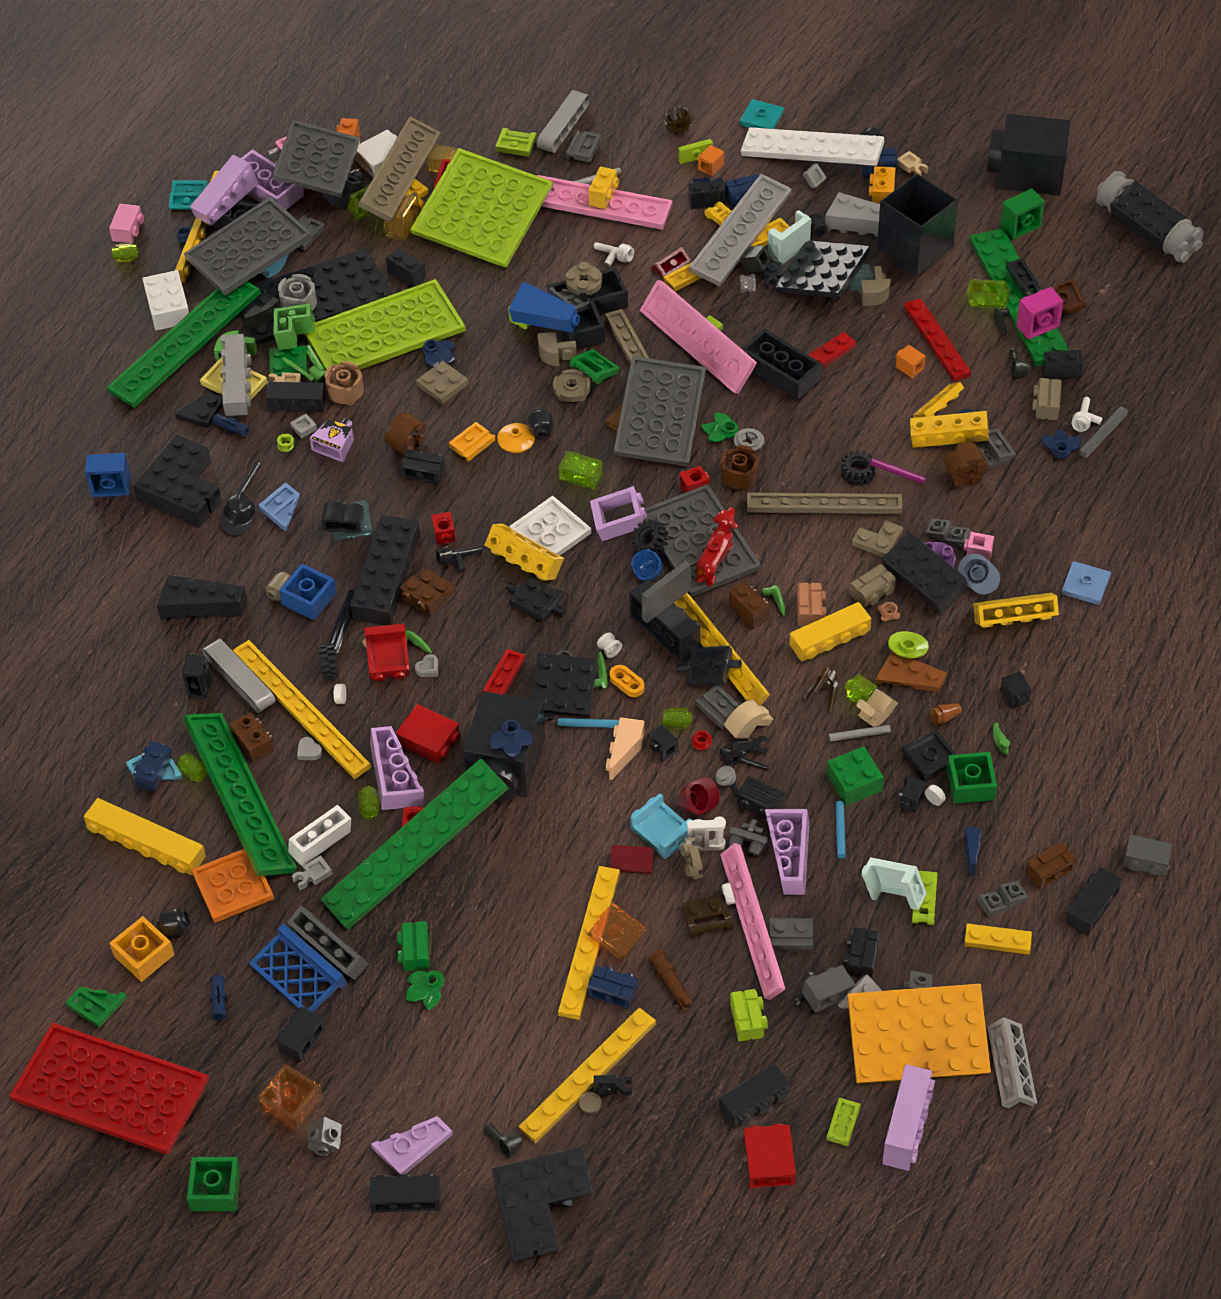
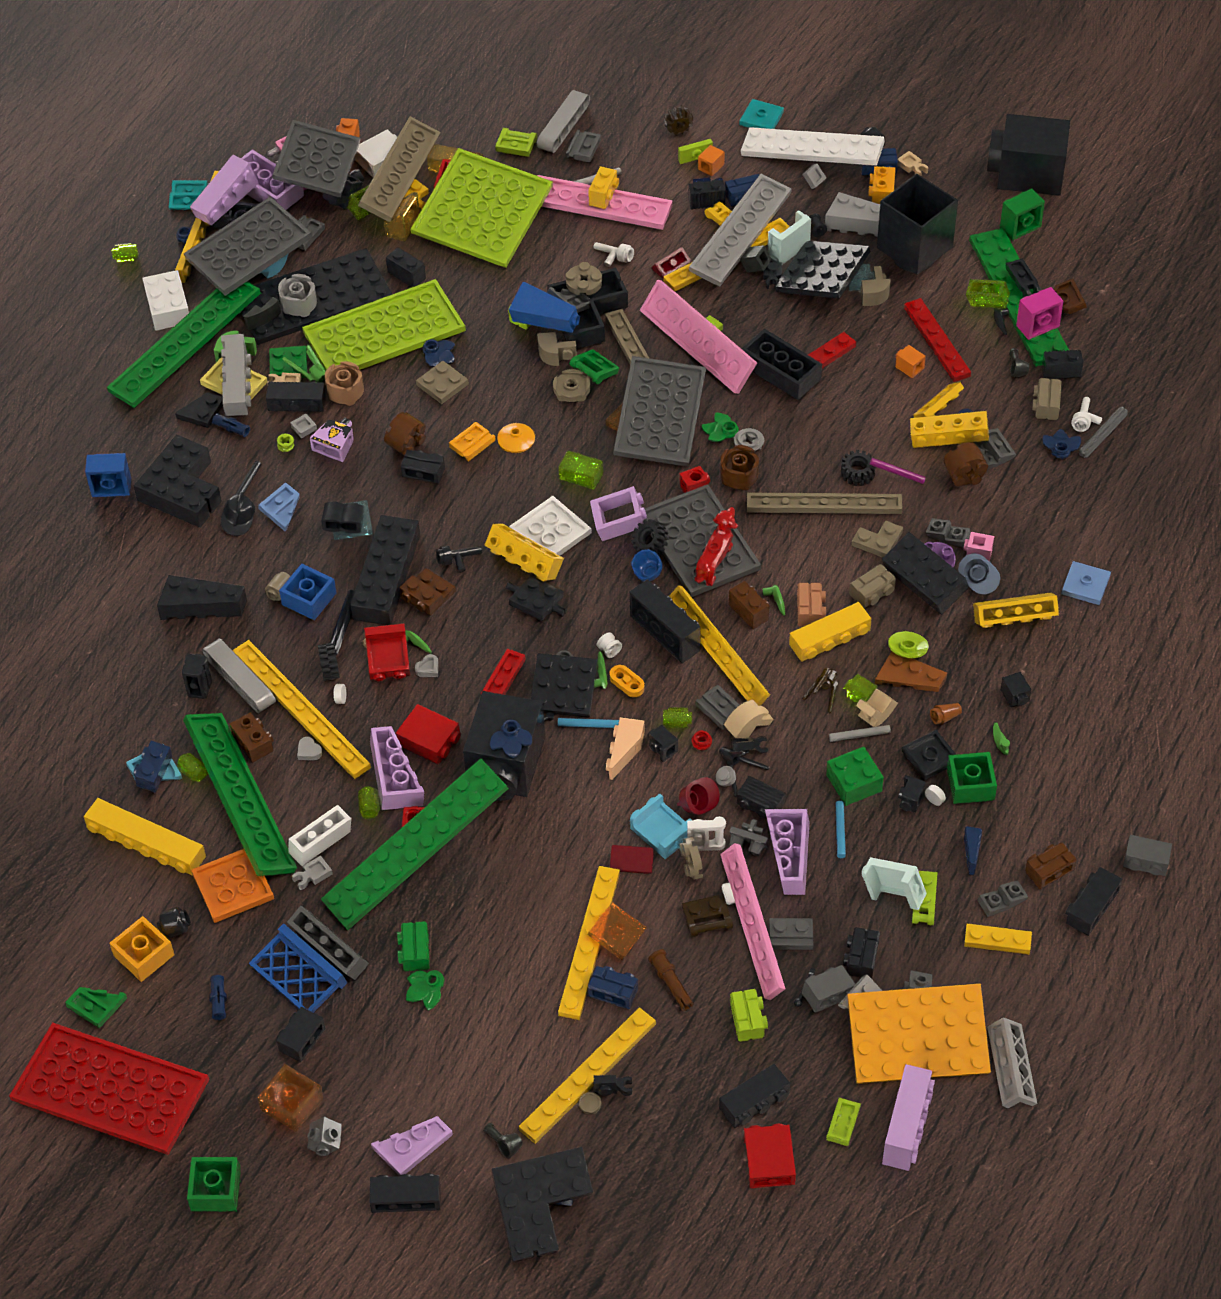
bright pink brick [109,204,144,243] -> none
bright green brick [274,303,315,350] -> none
red brick [431,512,456,545] -> none
black head [528,408,553,438] -> none
dark grey tile [642,561,691,623] -> none
black plate [676,646,742,687] -> none
clear wheel [739,274,756,293] -> none
nougat plate [878,602,900,622] -> none
brick [1096,171,1203,263] -> none

